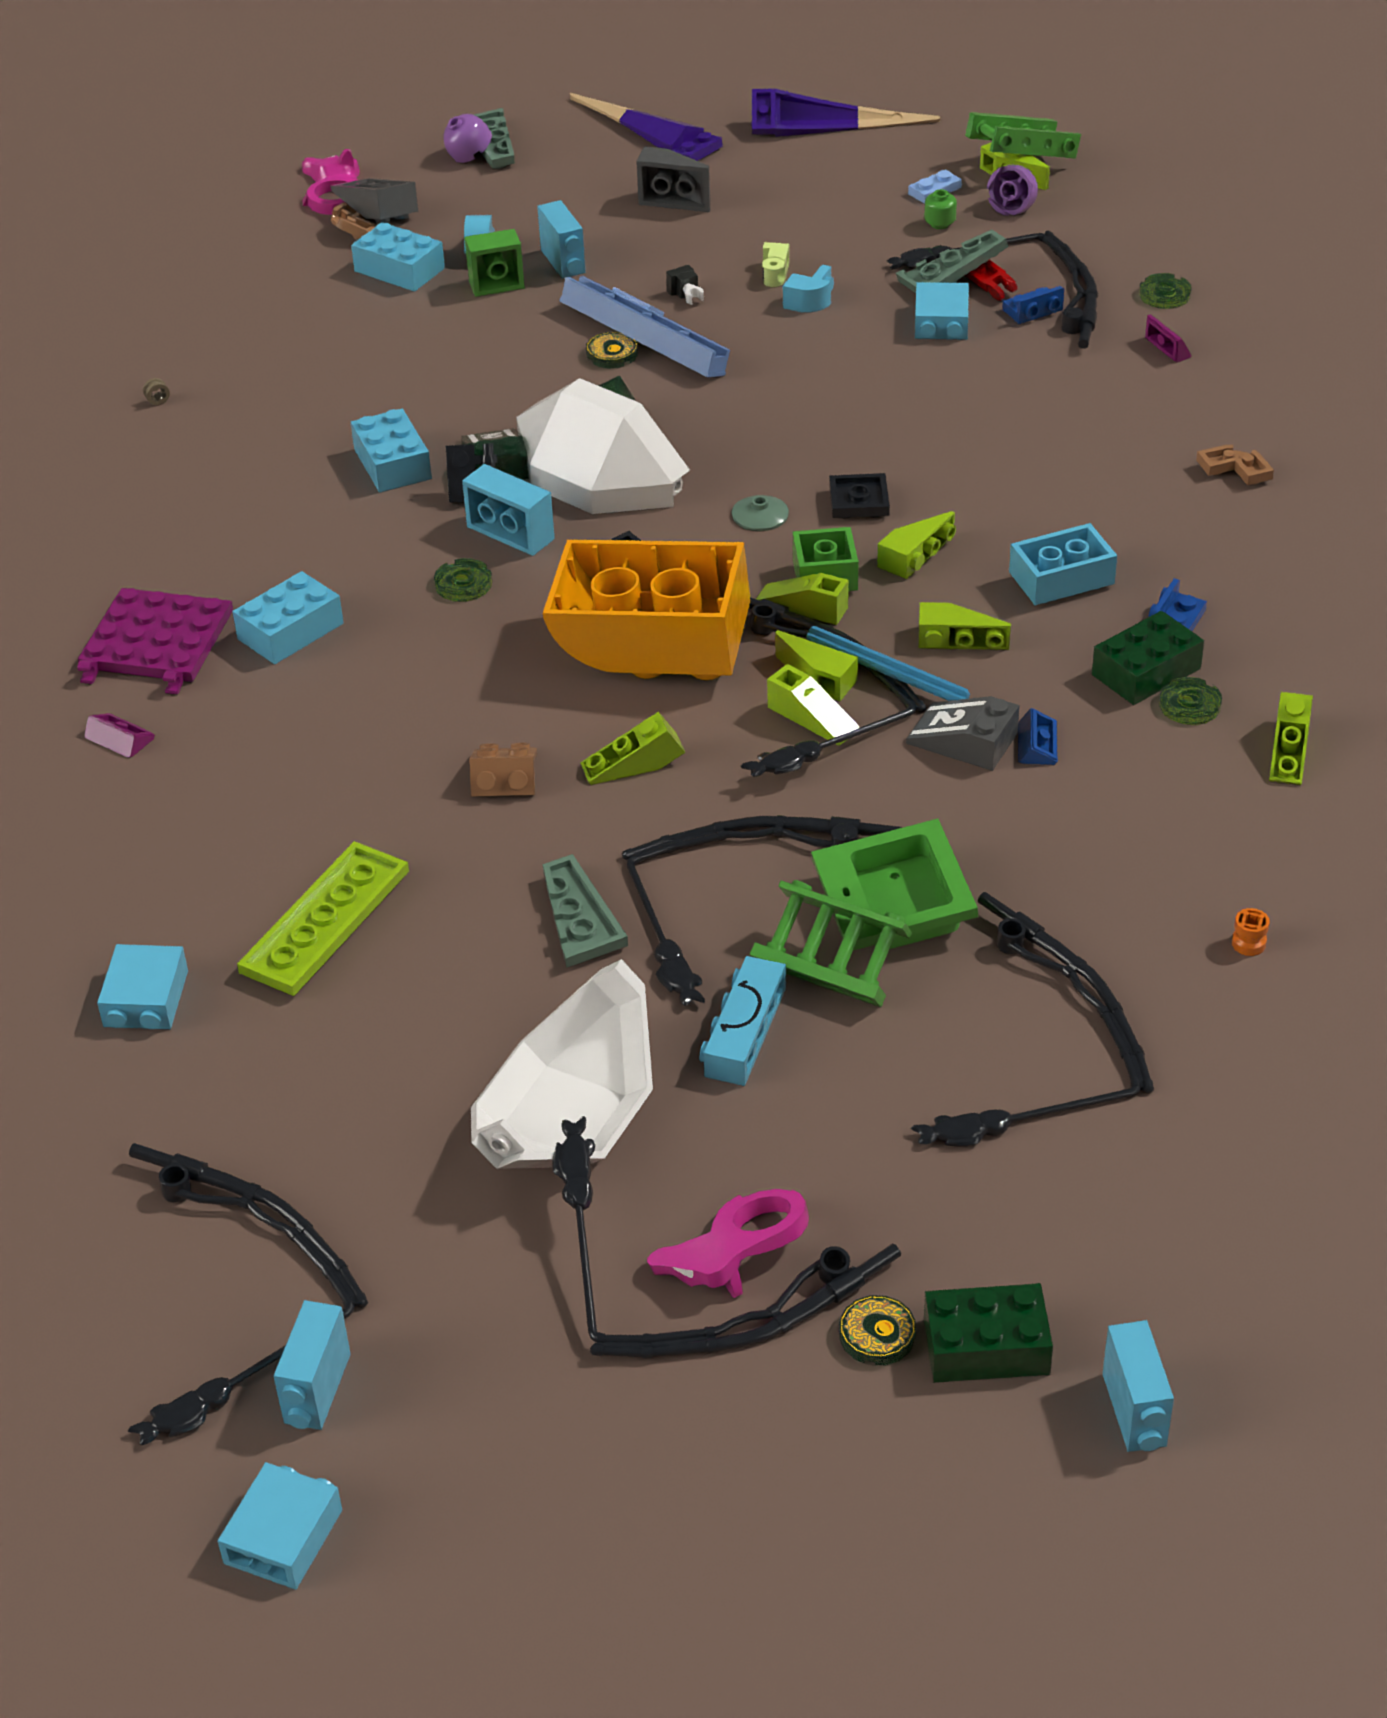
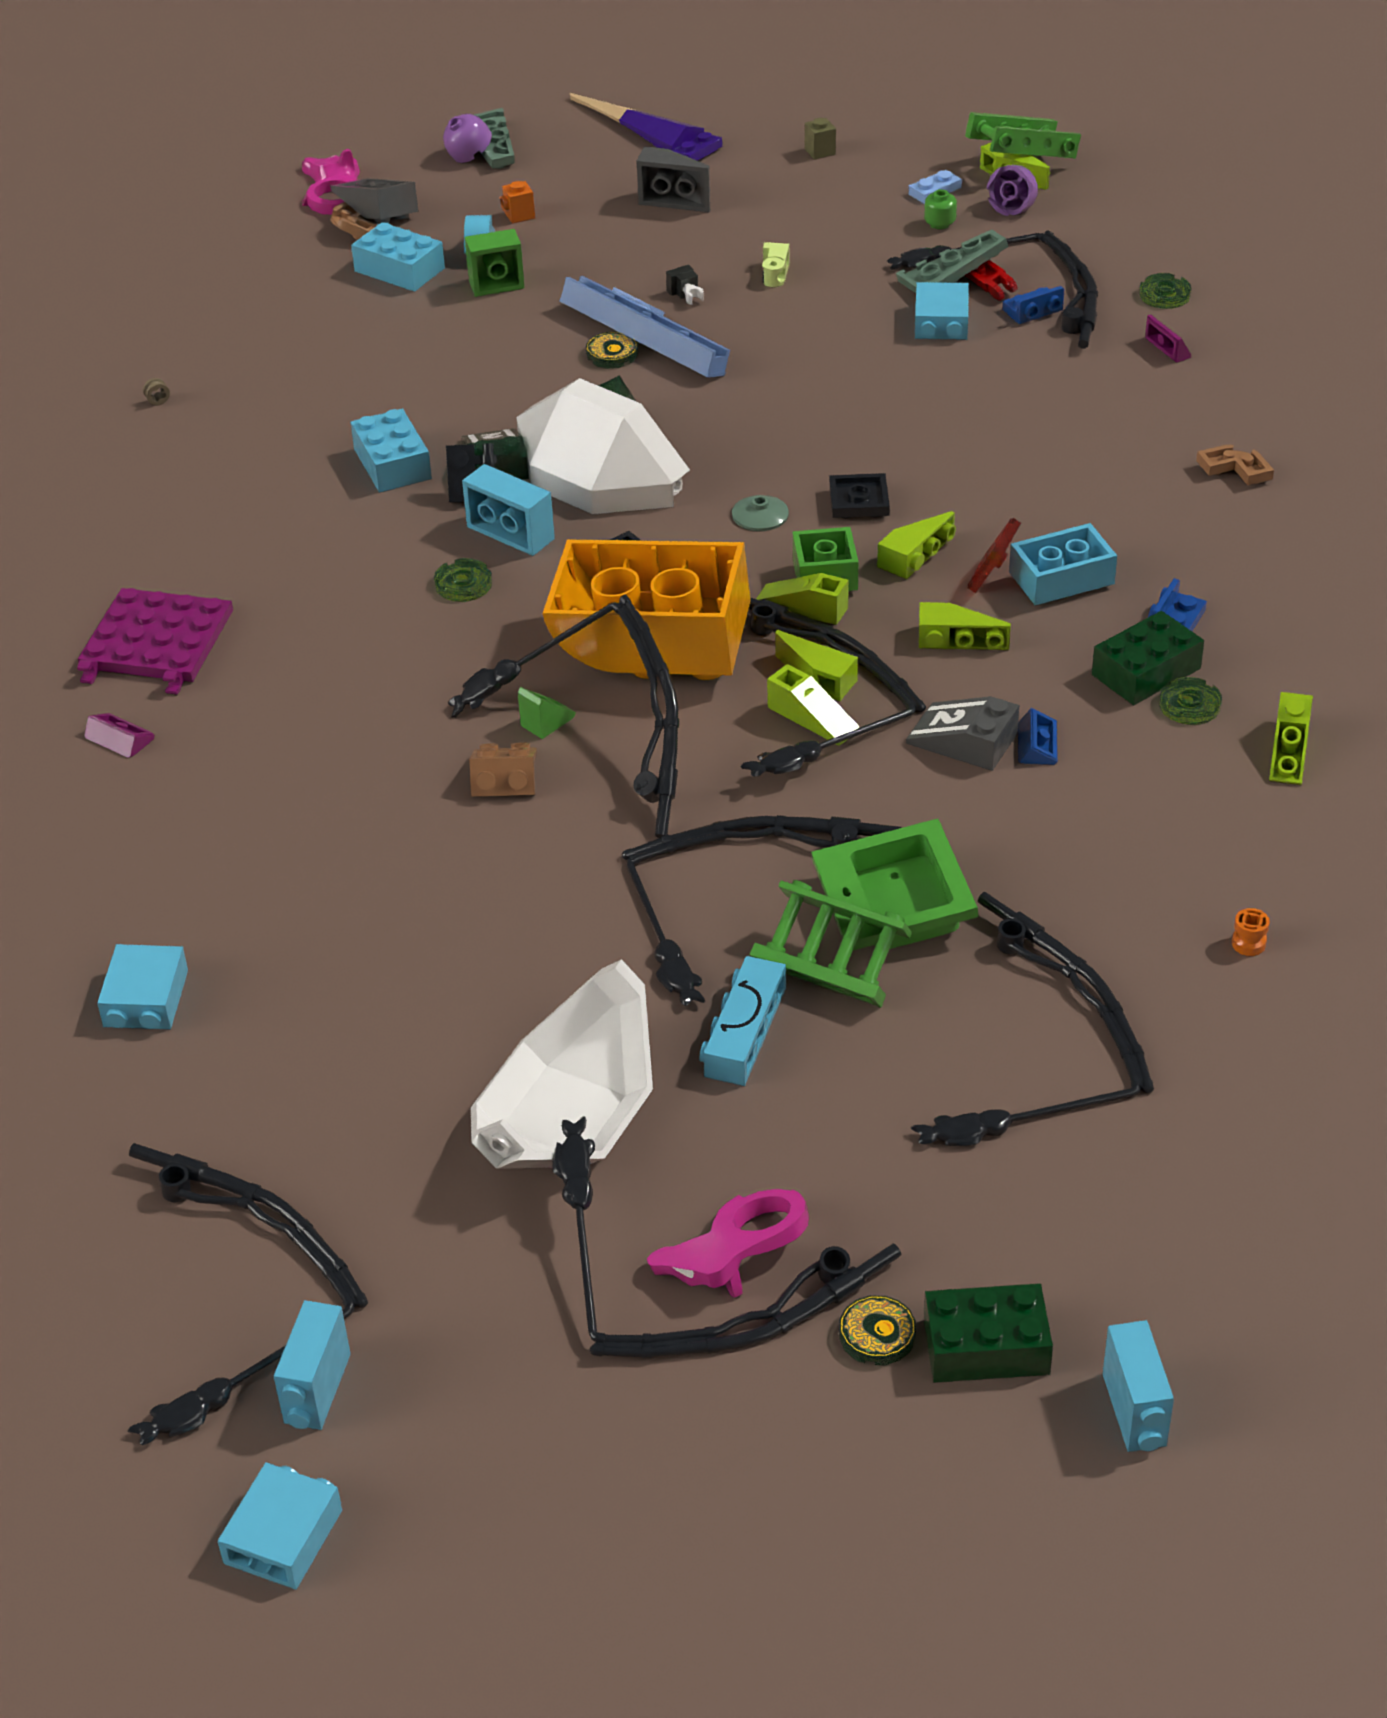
medium azure brick [232,571,344,665] -> none
lime plate [237,841,409,996] -> none
medium azure brick [537,200,586,279] -> none
sand green wing [543,854,628,968] -> none
lime slope [580,711,686,785] -> none
dark purple plate [752,89,941,137] -> none
medium azure brick [783,265,834,312] -> none
dark azure axle [806,626,970,701] -> none
none -> black piece [448,595,680,838]
none -> orange brick [500,181,535,224]
none -> bright green slope [518,687,576,739]
none -> olive brick [804,118,836,159]
none -> clear red plate [967,518,1021,593]

